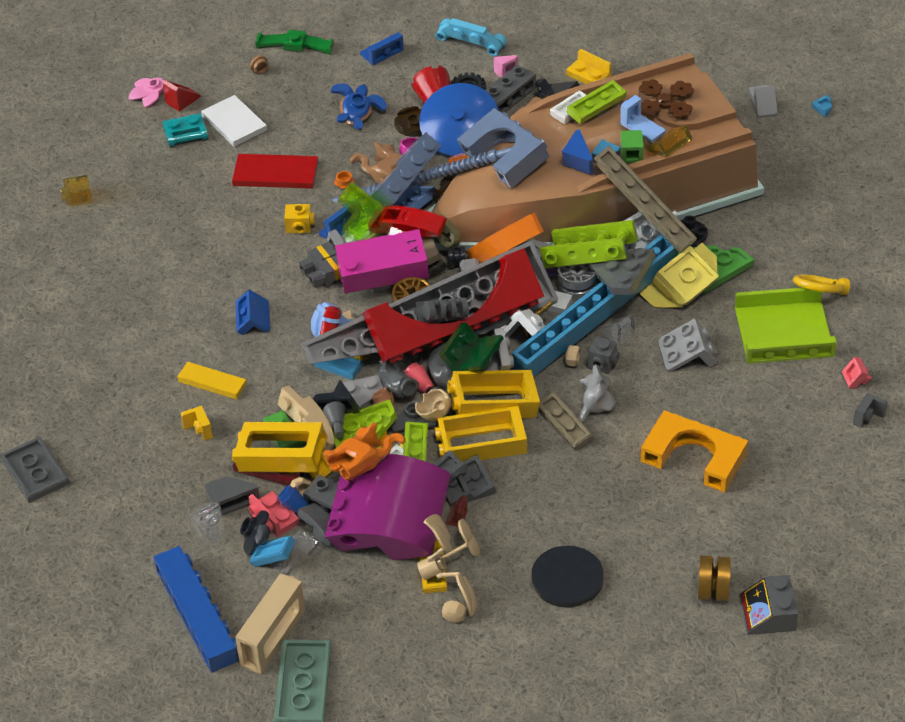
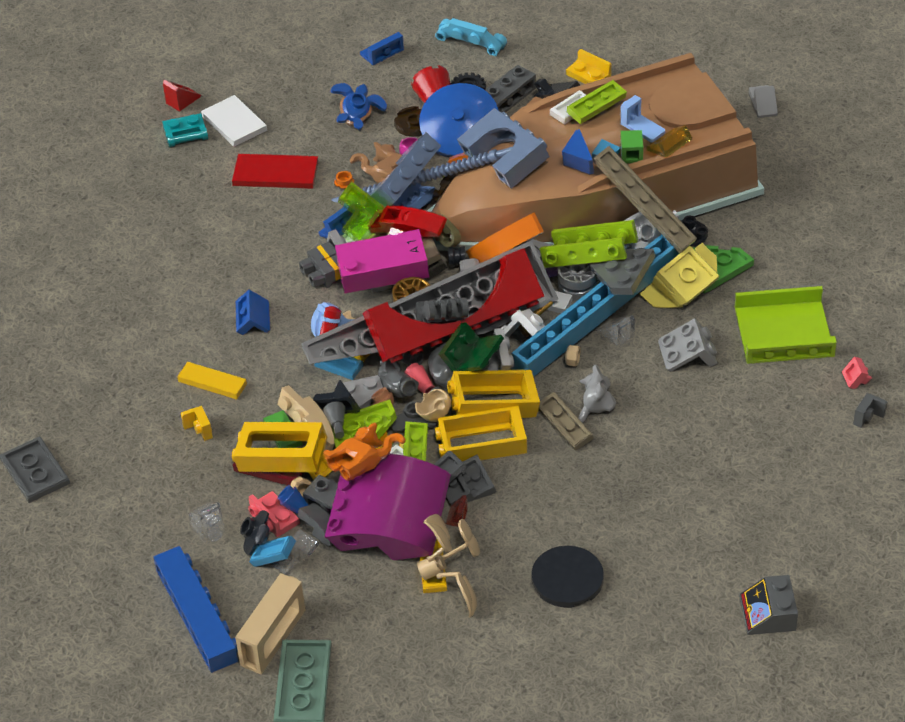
clear yellow brick [60,175,93,207] -> none
bright pink plate [129,78,164,108] -> none
dark grey slope [205,476,260,518] -> none
medium nougat plate [250,55,269,74] -> none
green plate [255,30,335,55] -> none
yellow brick [284,204,315,234] -> none
tan tile [442,600,466,623] -> none
bright pink slope [494,55,518,77] -> none
dark grey brick [588,336,620,374] -> none
reddish brown plant [639,79,694,118] -> none
light orange arch [640,410,748,492] -> none
pearl gold wheel [698,555,731,601] -> none
yellow piece [793,274,850,295] -> none
dark azure tile [811,95,832,118] -> none

